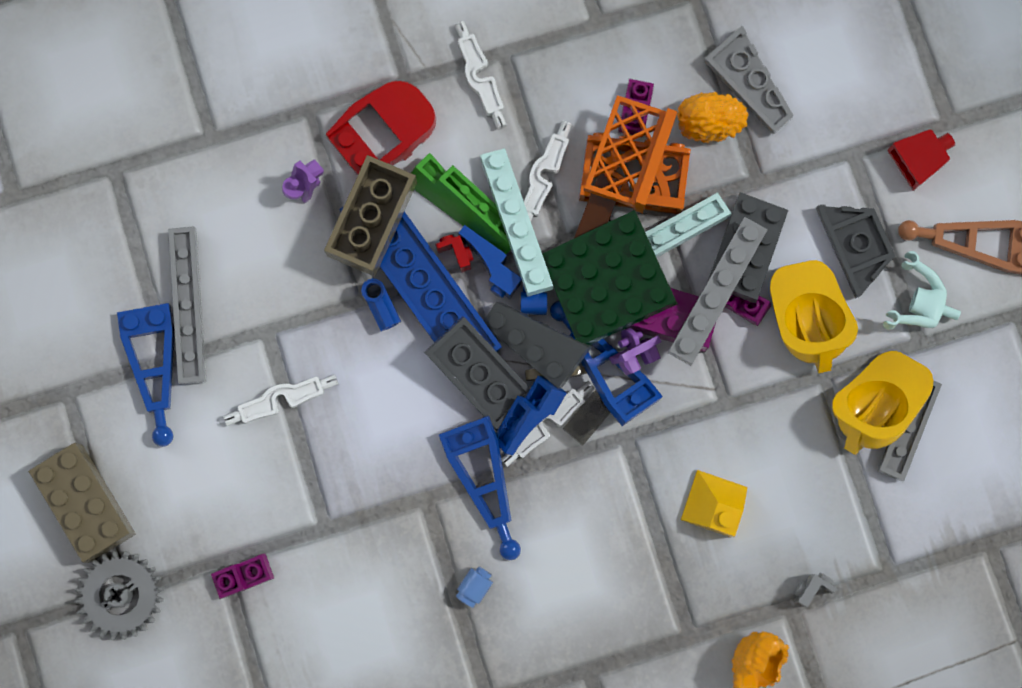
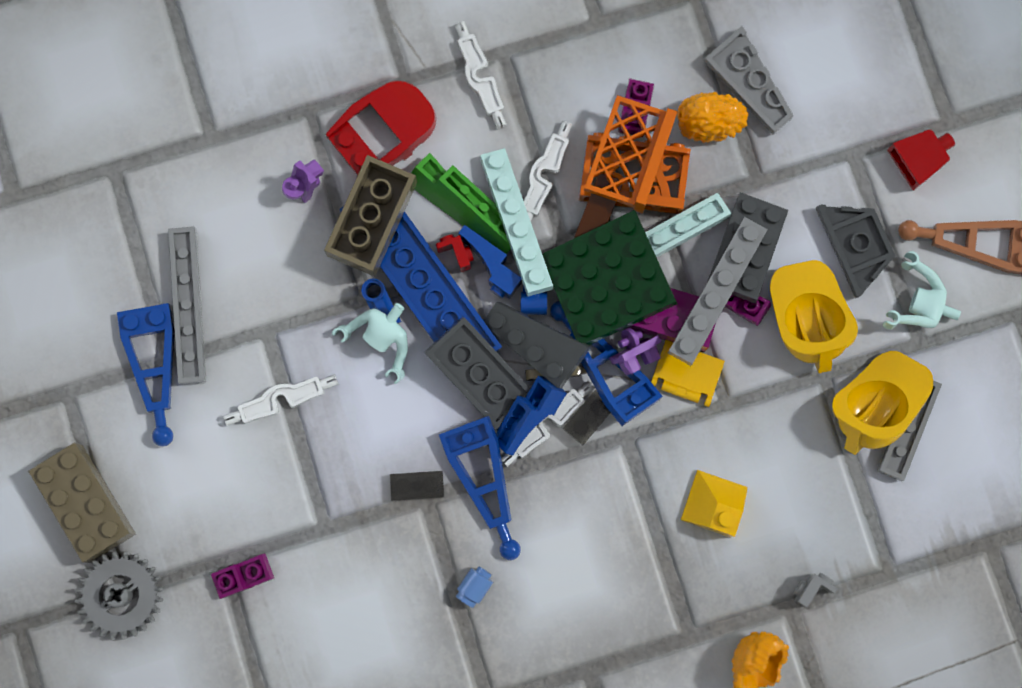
none -> light aqua piece [332,303,408,384]
none -> clear smoke plate [390,471,445,501]
none -> yellow piece [651,340,725,407]

